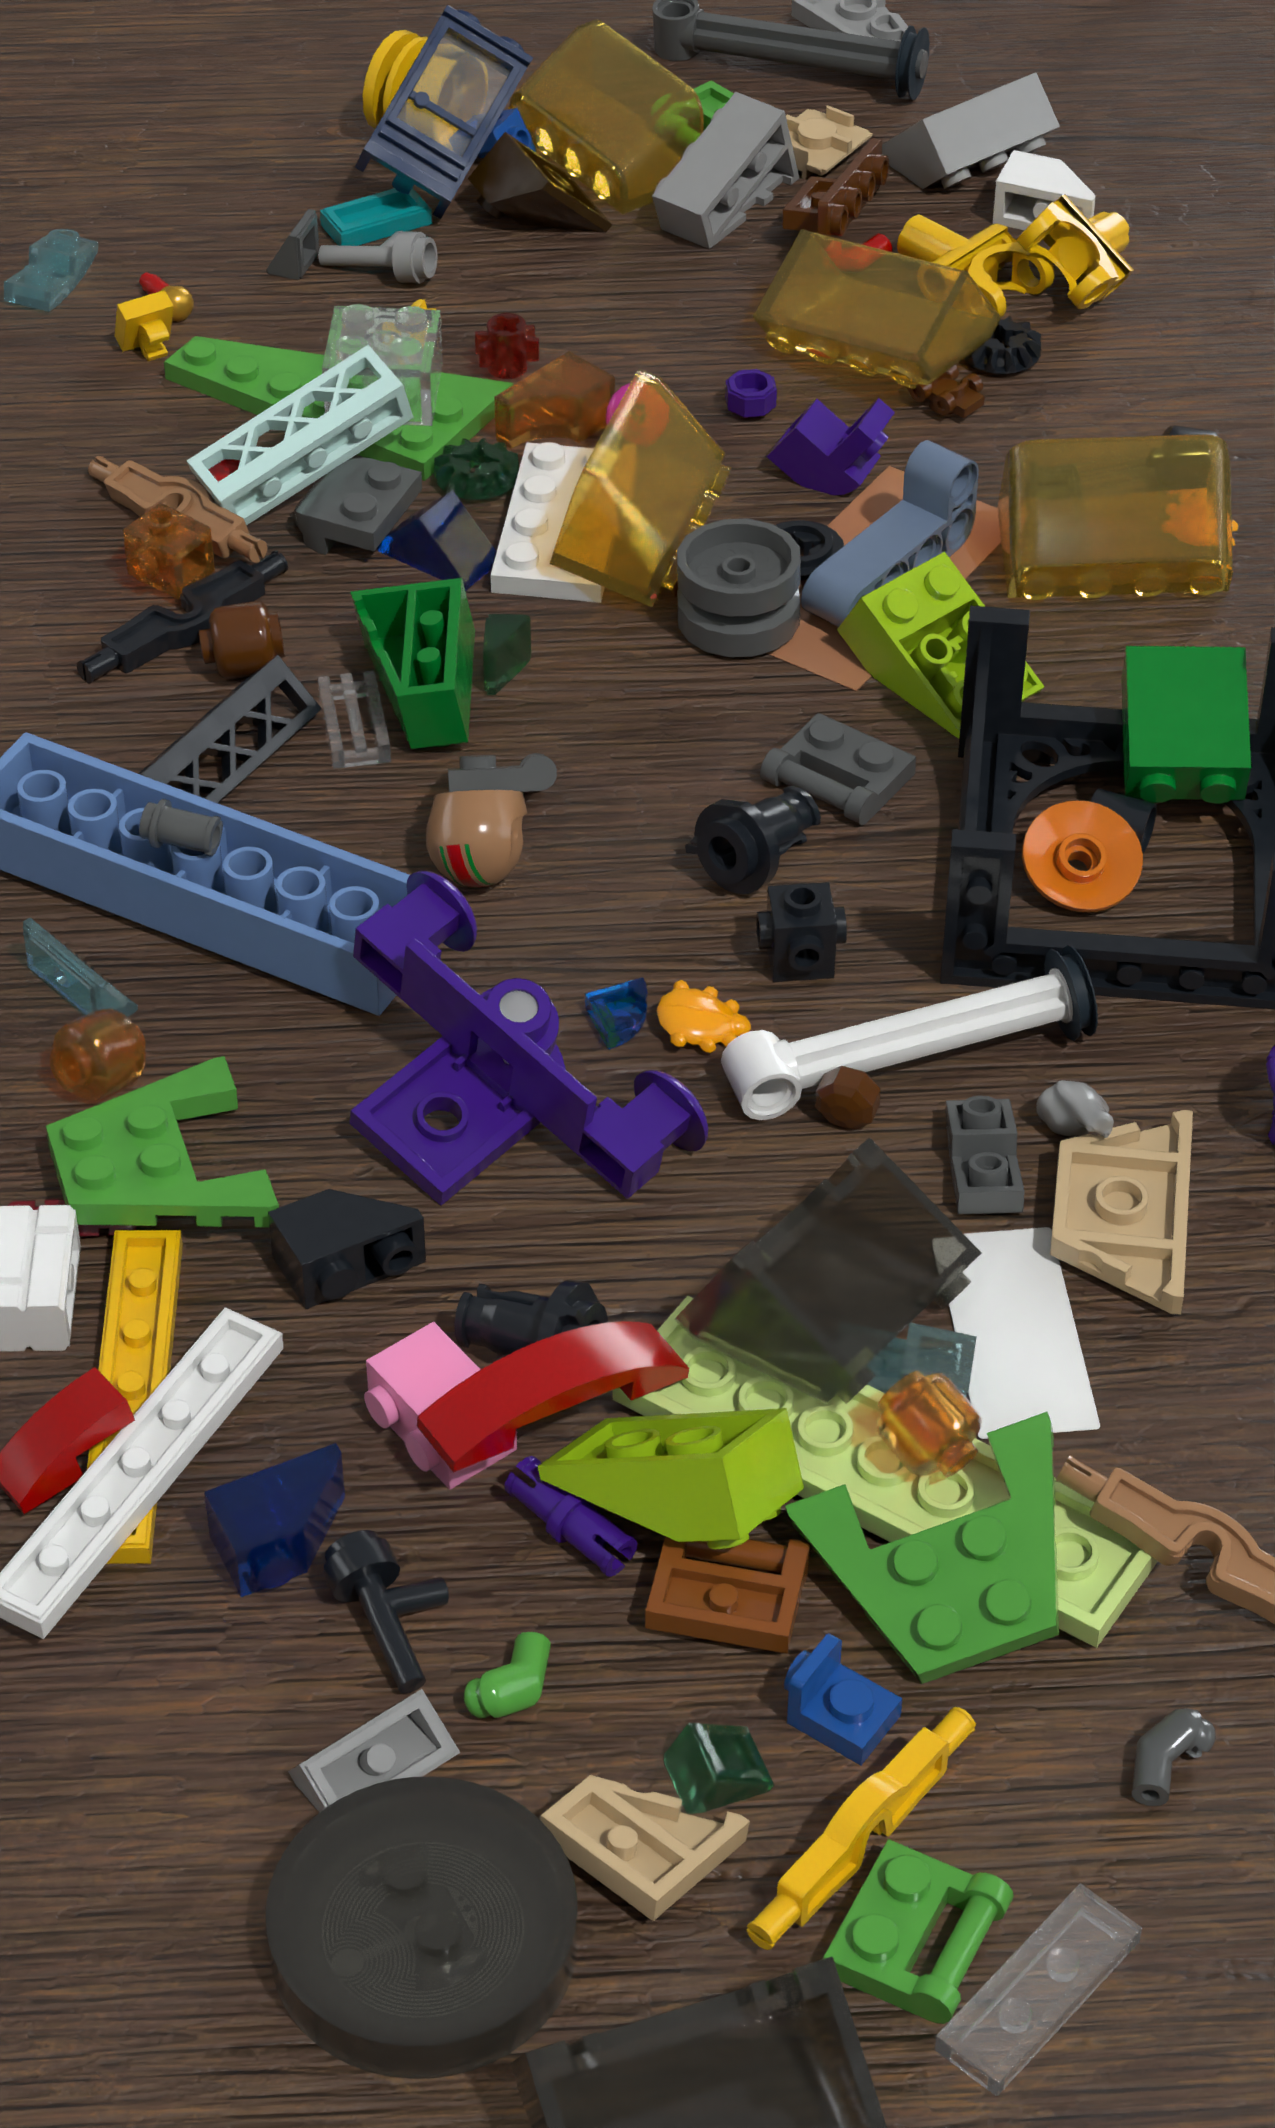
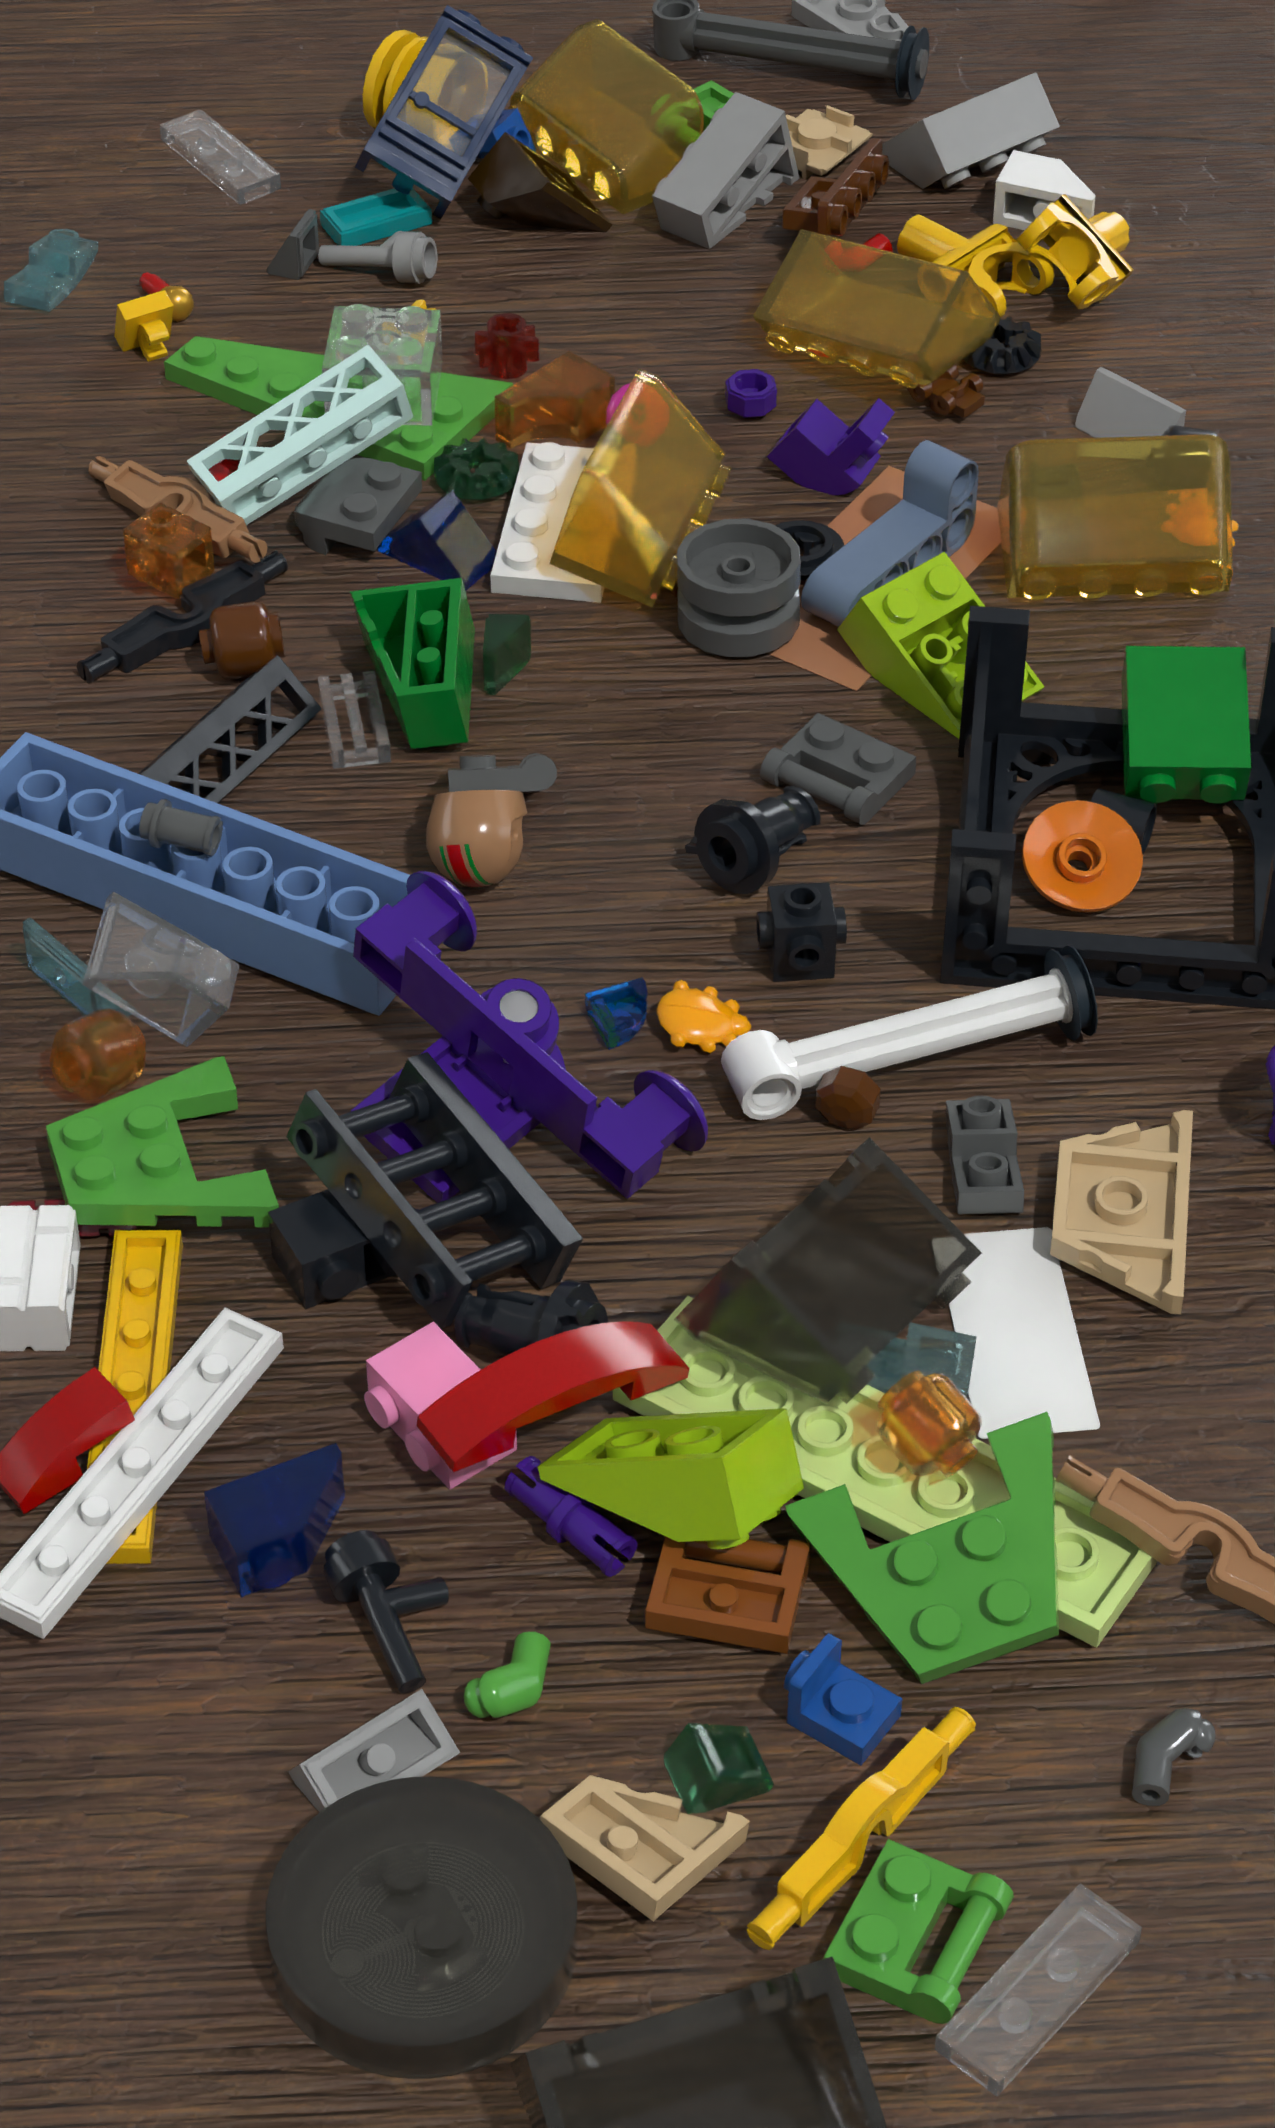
light grey animal [1036,1080,1114,1138] -> none
none -> clear slope [82,892,240,1047]
none -> clear tile [160,109,281,205]
none -> black fence [286,1052,583,1329]
none -> light grey slope [1075,367,1186,464]

